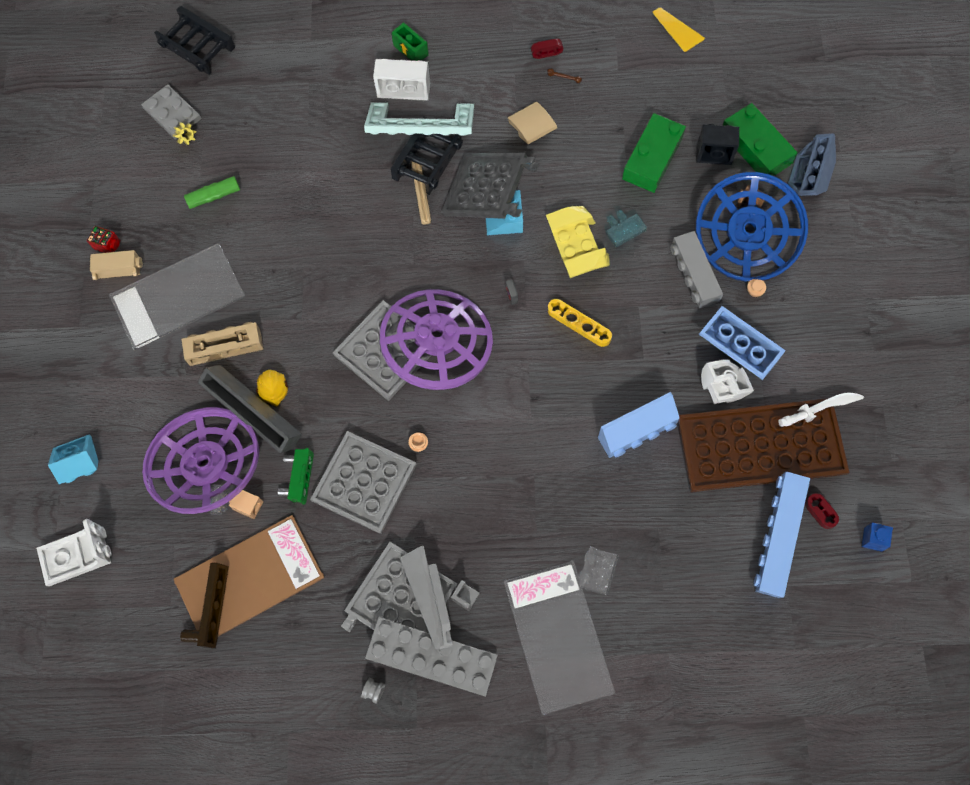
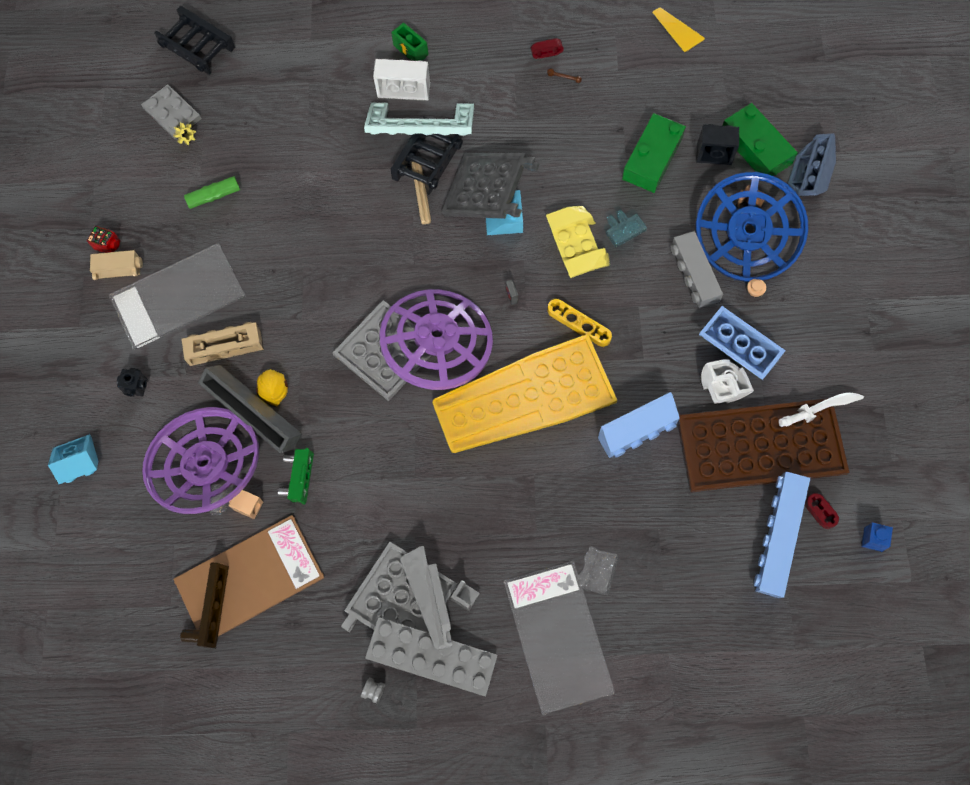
white bracket [37,519,112,586] -> none
light grey plate [310,431,417,534] -> none
light nougat plate [409,432,428,452] -> none
tan slope [508,102,557,144] -> none
none -> black brick [117,368,148,397]
none -> yellow wing [433,334,618,453]

